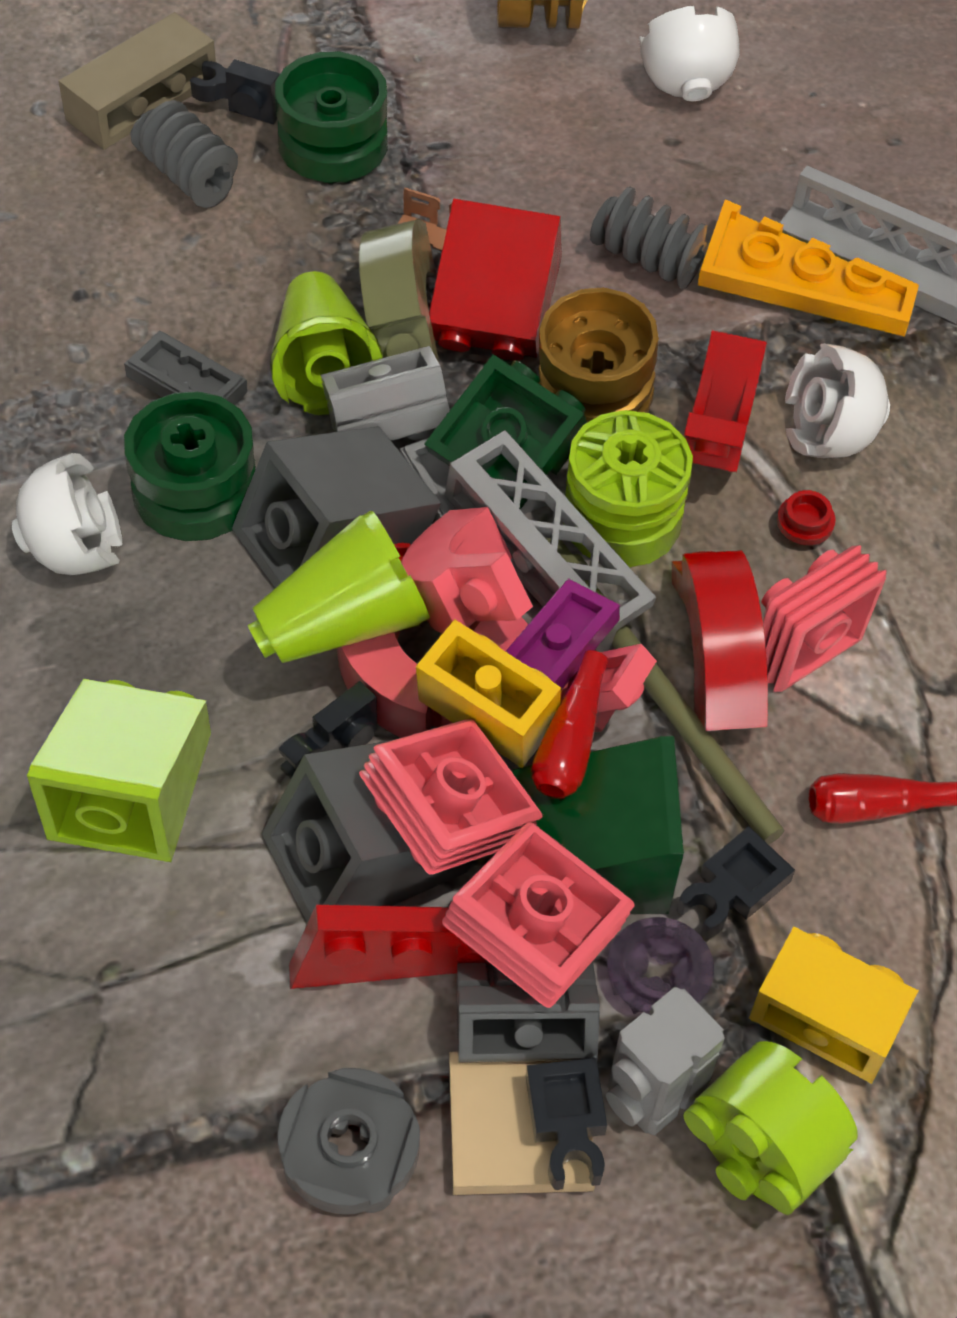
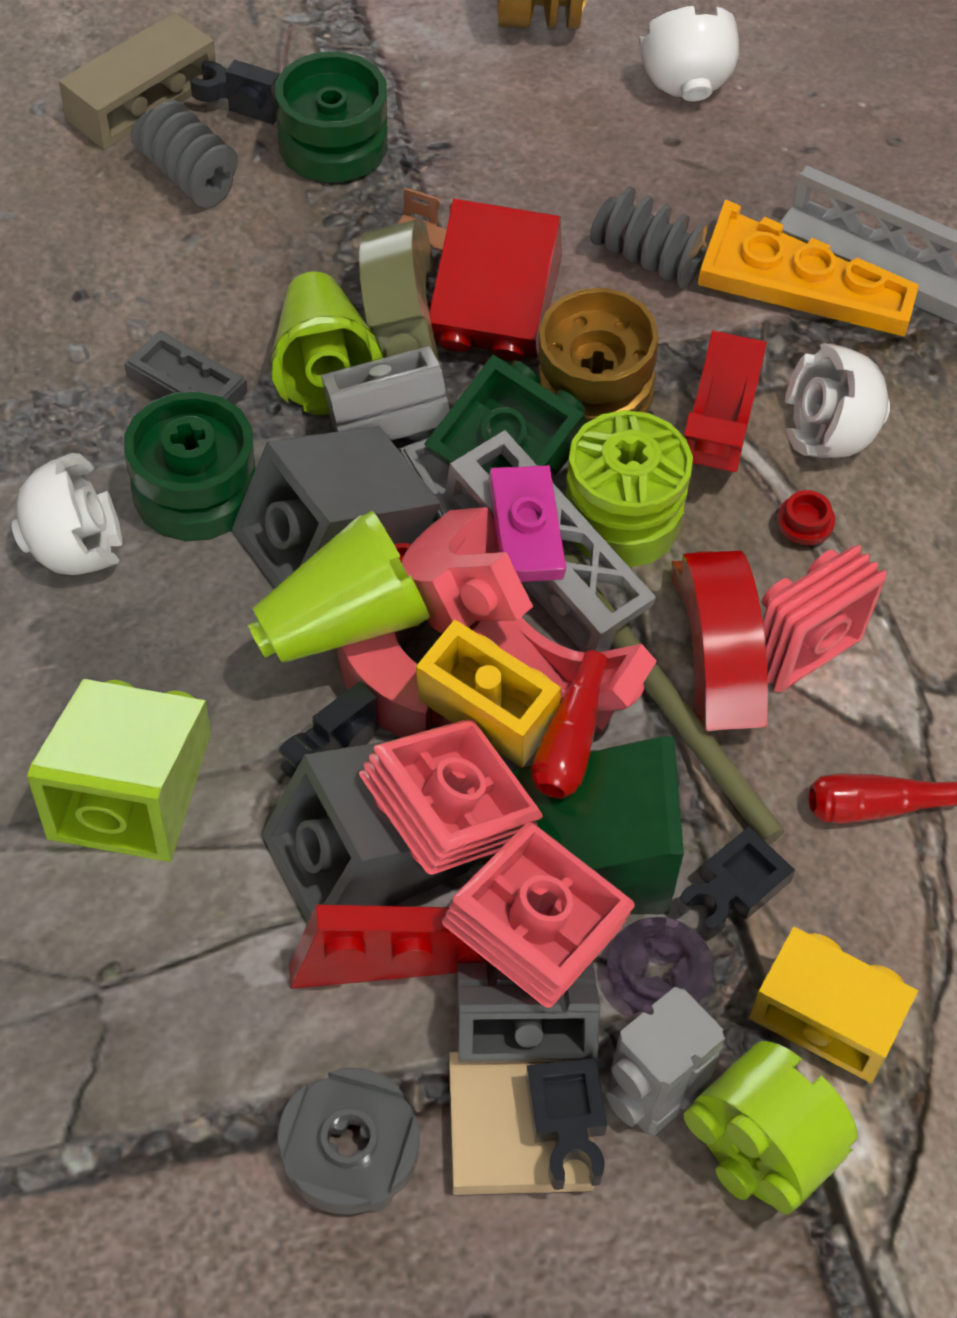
magenta plate [505,578,620,690] -> none
none -> dark pink plate [488,465,566,582]

